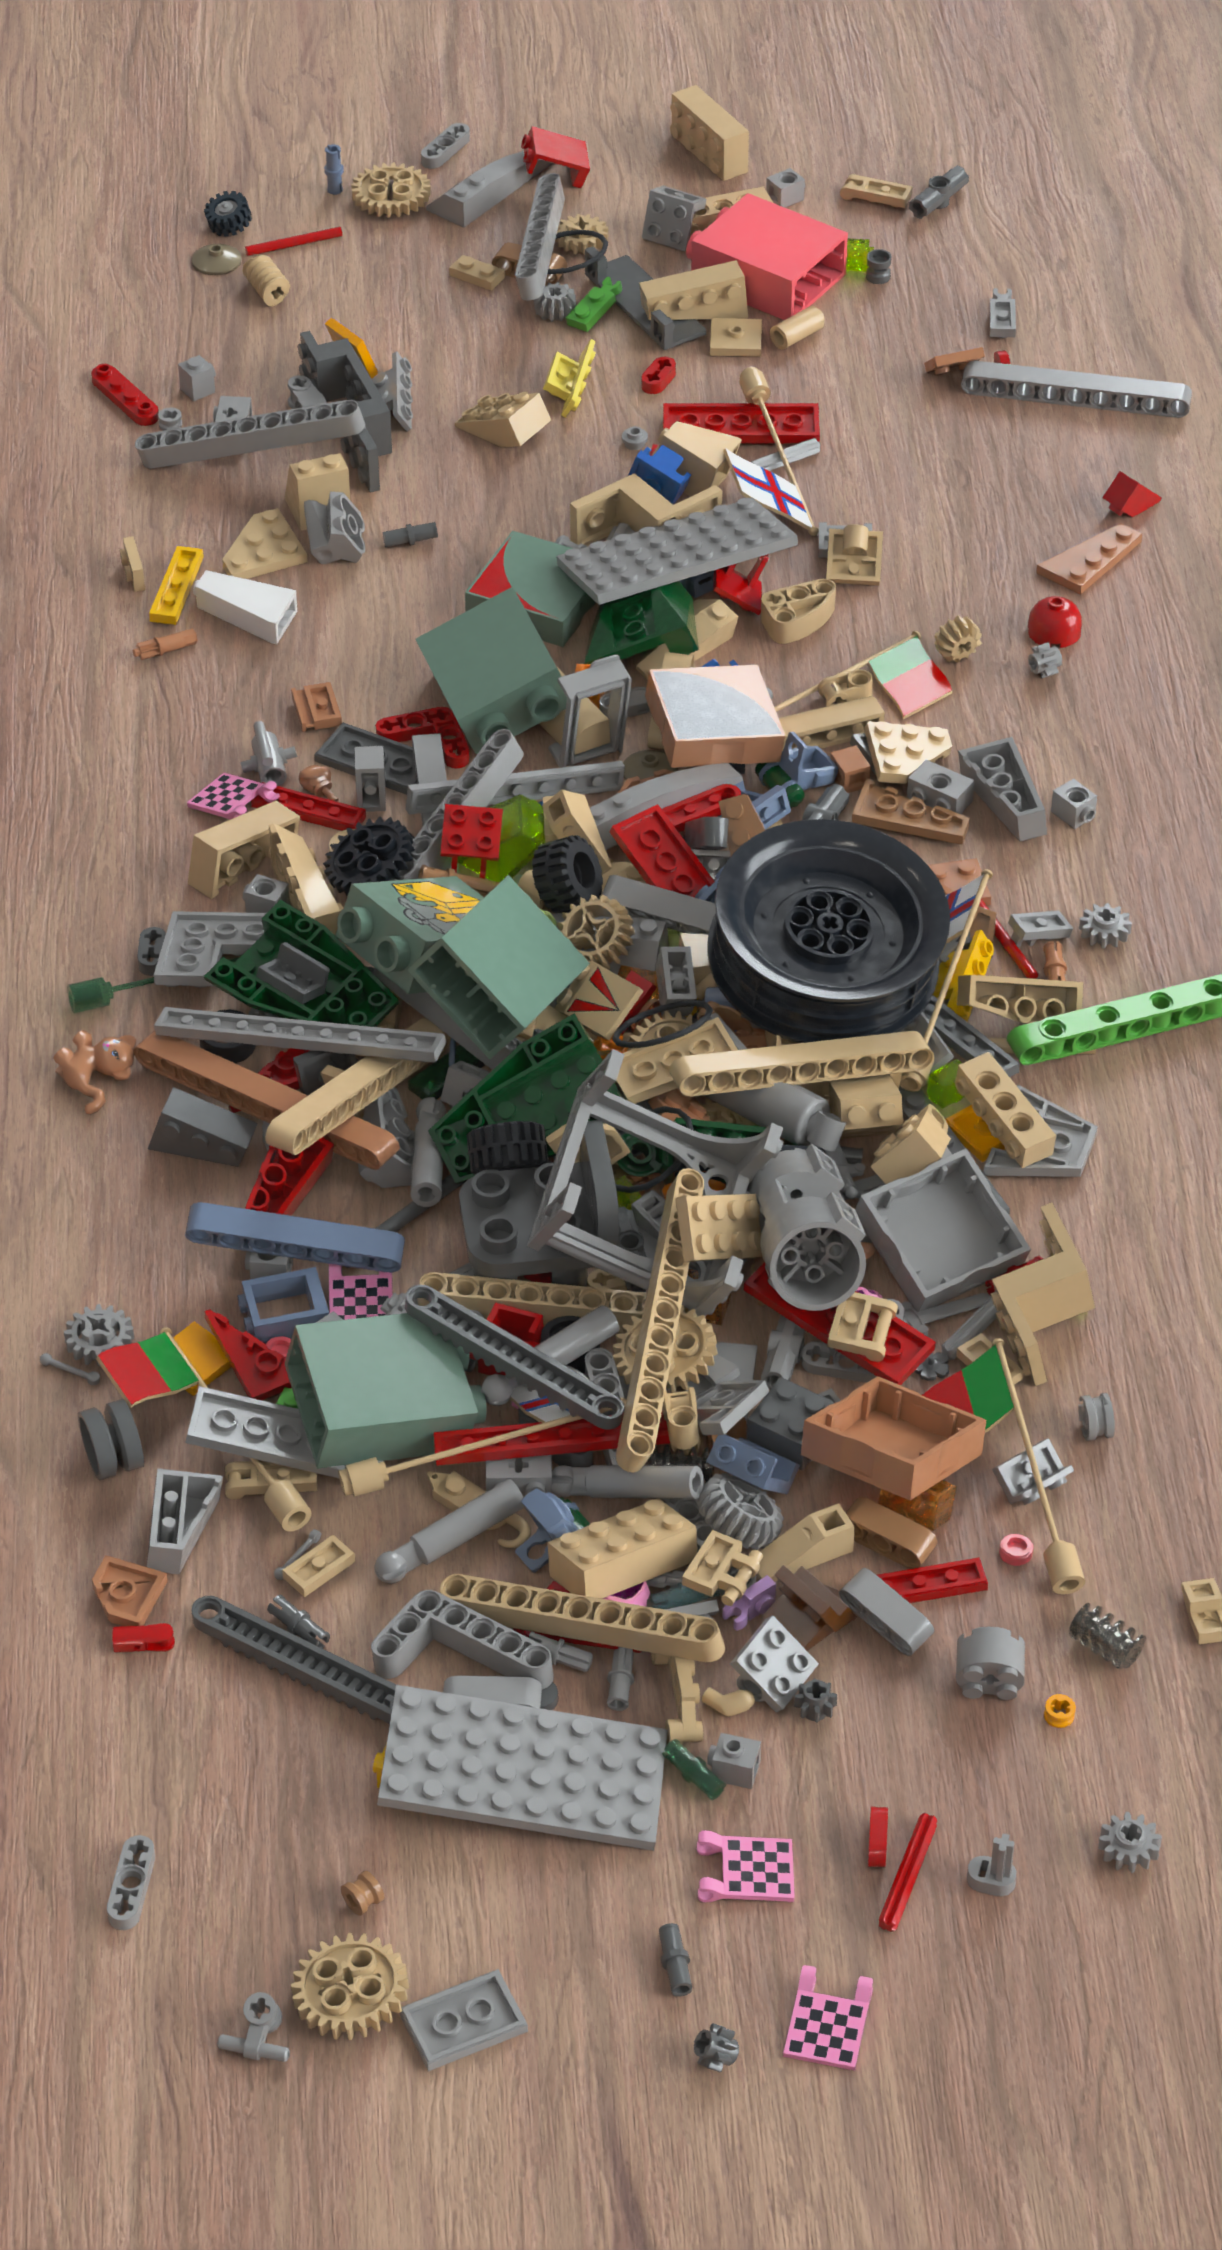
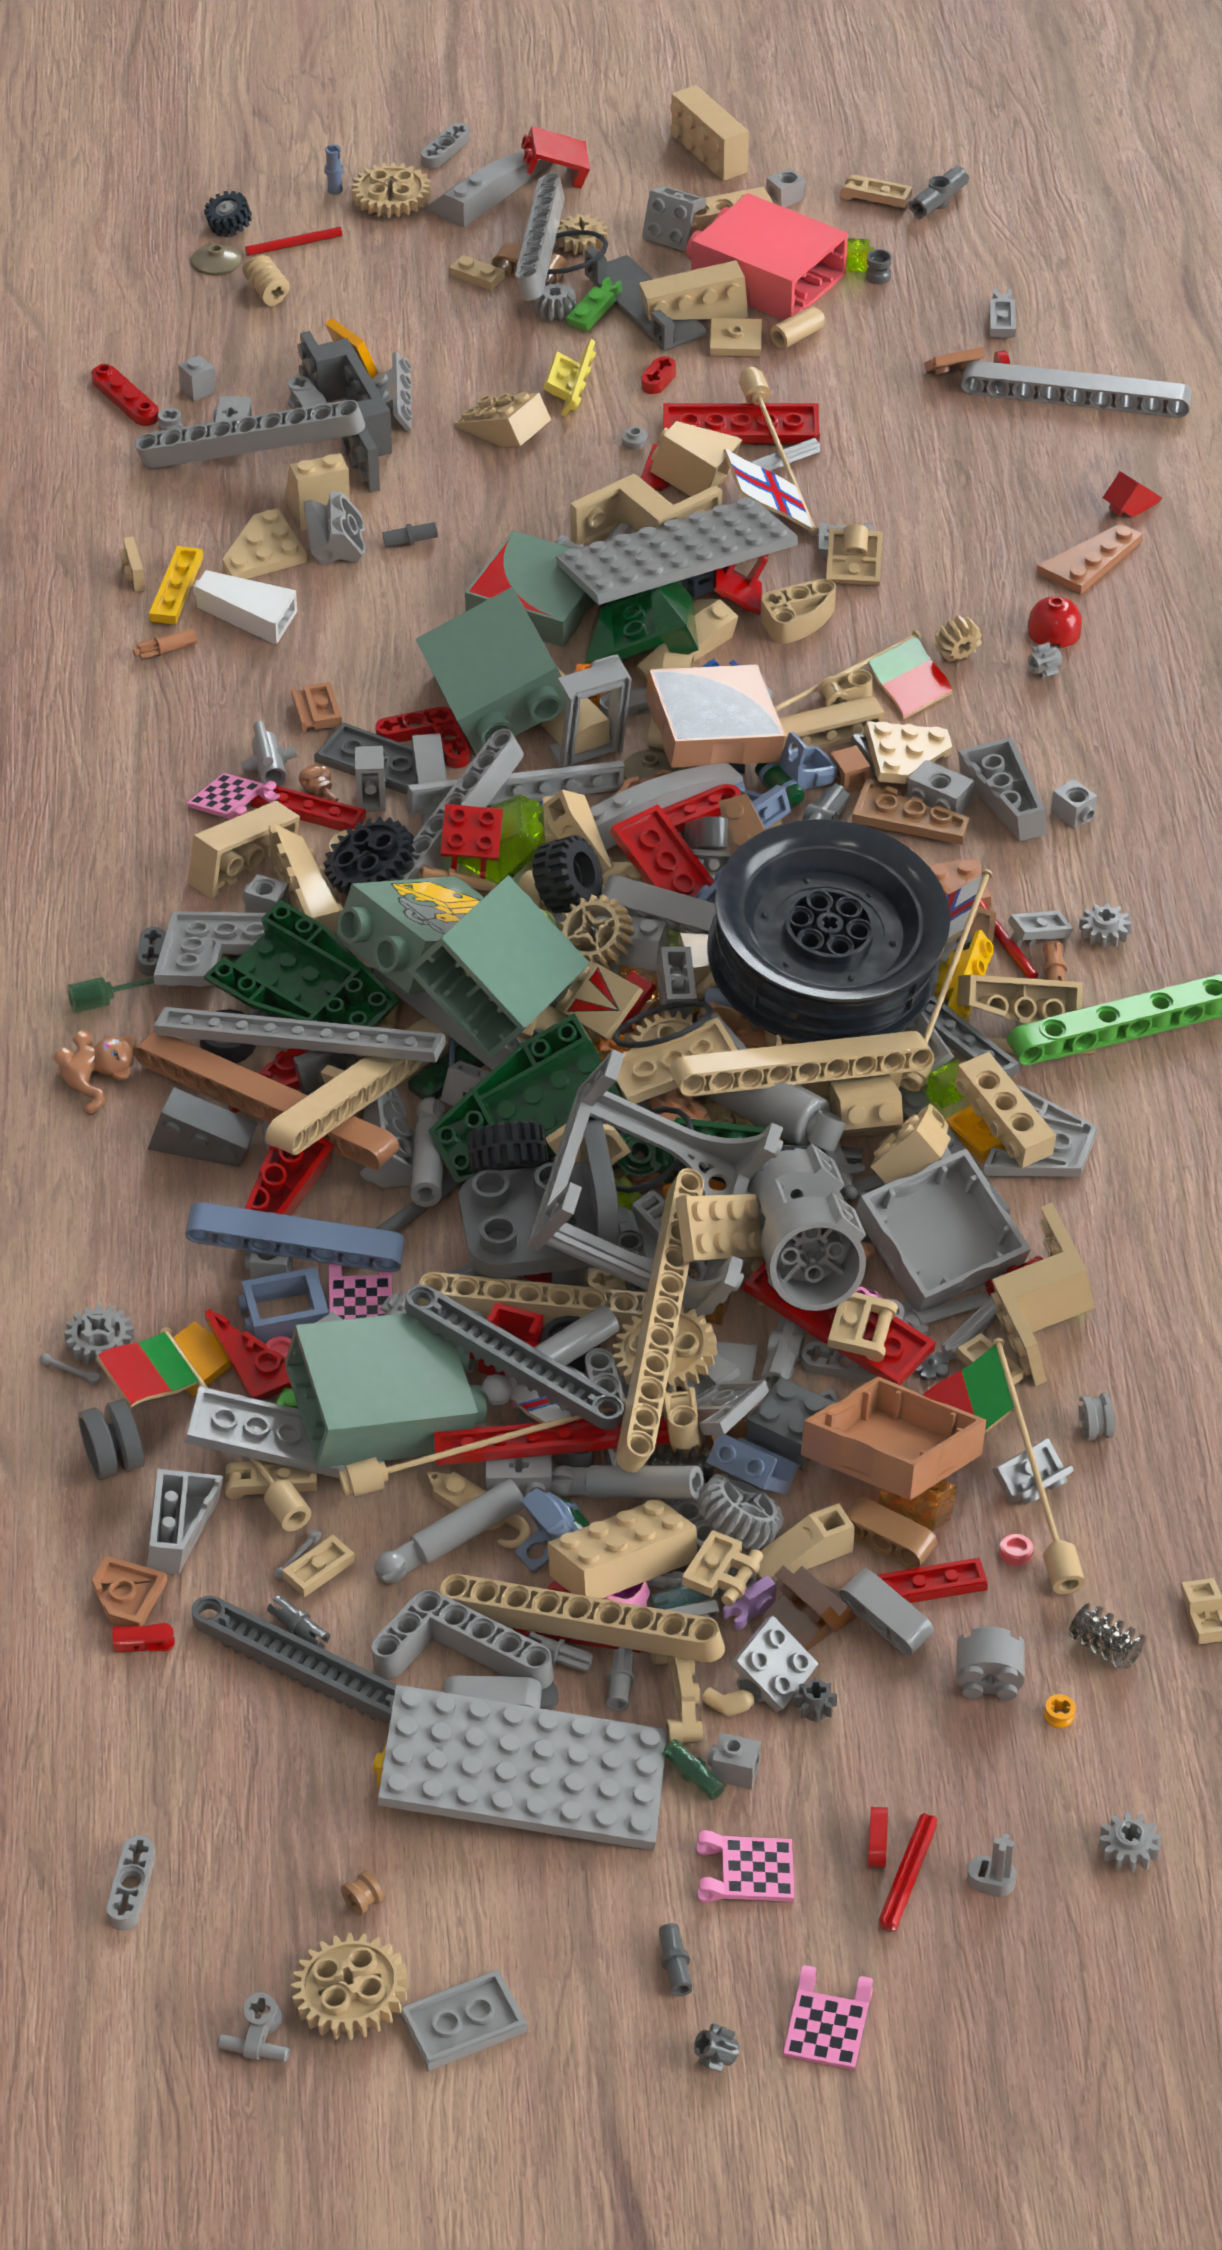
dark grey bracket [256,942,329,1004] -> none
blue panel [628,445,692,505] -> none

